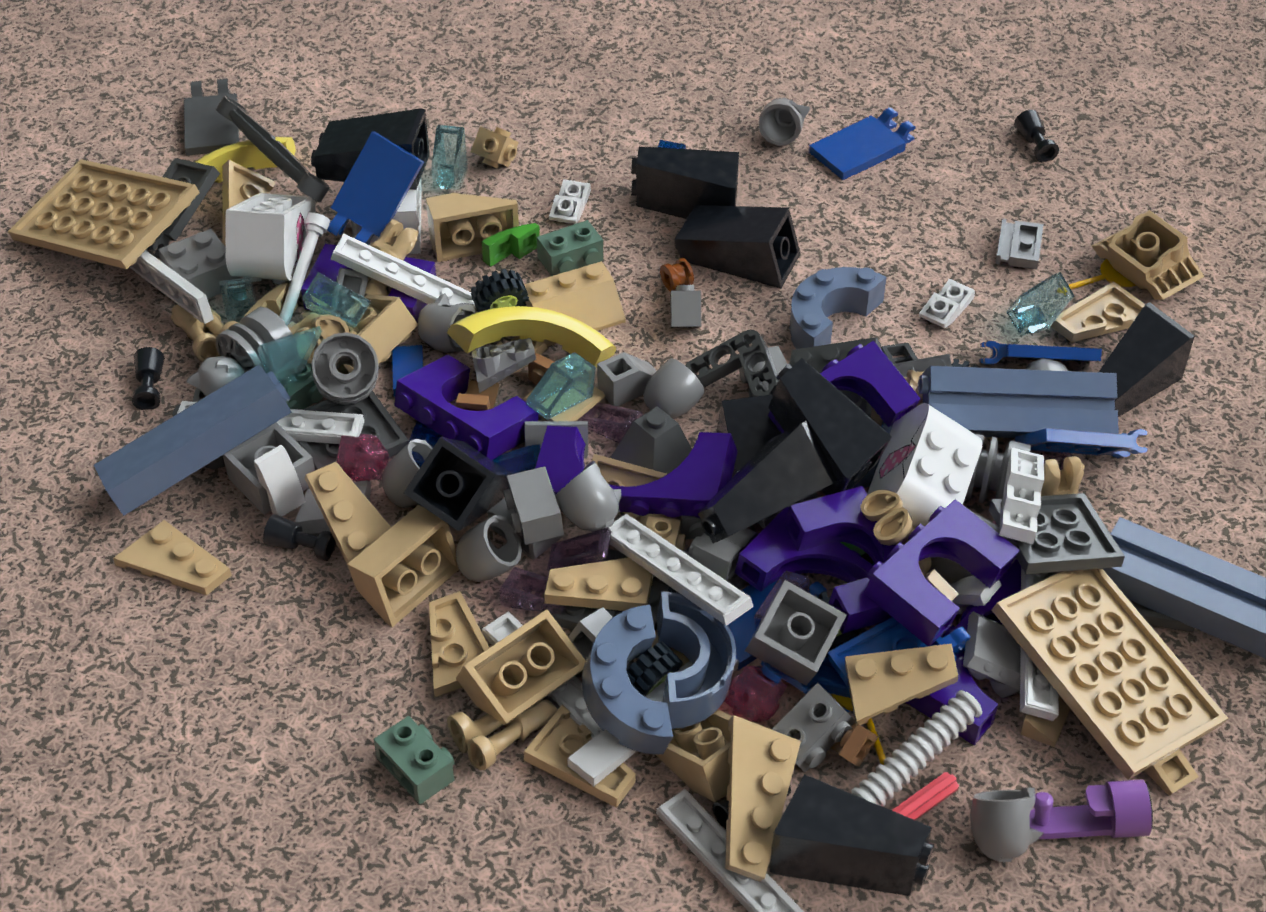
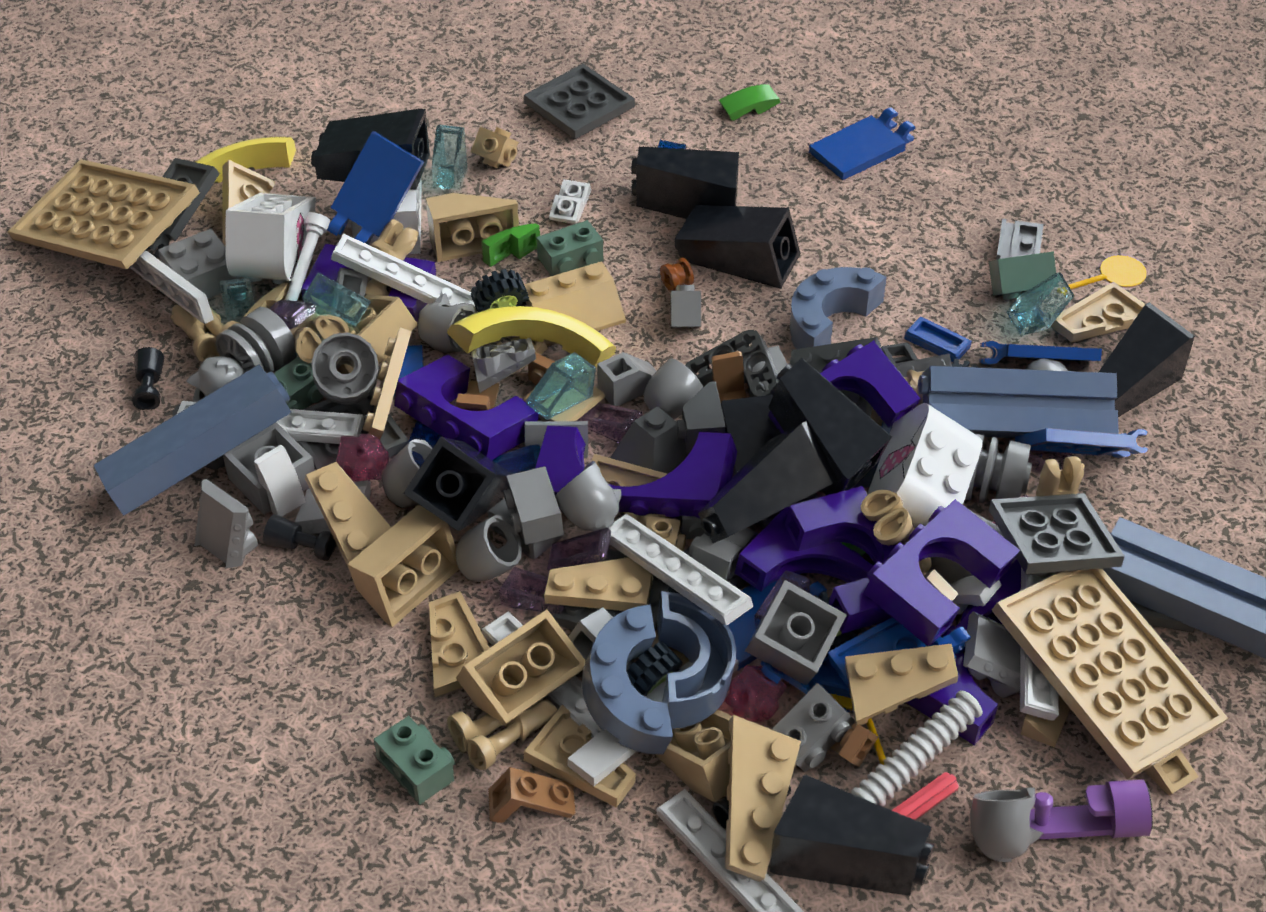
tan wing [113,520,232,595] -> none
dark grey tile [184,78,240,156] -> none
dark grey piece [215,96,330,202] -> none
clear light blue slope [257,326,322,386] -> none
light grey piece [759,98,810,146] -> none
white slope [919,279,975,328] -> none
white slope [999,447,1044,544] -> none
black piece [1014,110,1059,162] -> none
tan slope [1092,210,1205,300] -> none
none -> light grey slope [194,479,258,569]
none -> clear purple slope [268,300,317,329]
none -> tan wing [363,328,411,447]
none -> medium nougat bracket [488,767,575,823]
none -> dark grey plate [524,63,635,140]
none -> dark grey slope [677,381,726,453]
none -> medium nougat bracket [711,351,747,403]
none -> bright green slope [719,84,781,121]
none -> blue tile [904,316,972,362]
none -> sand green brick [988,251,1058,300]

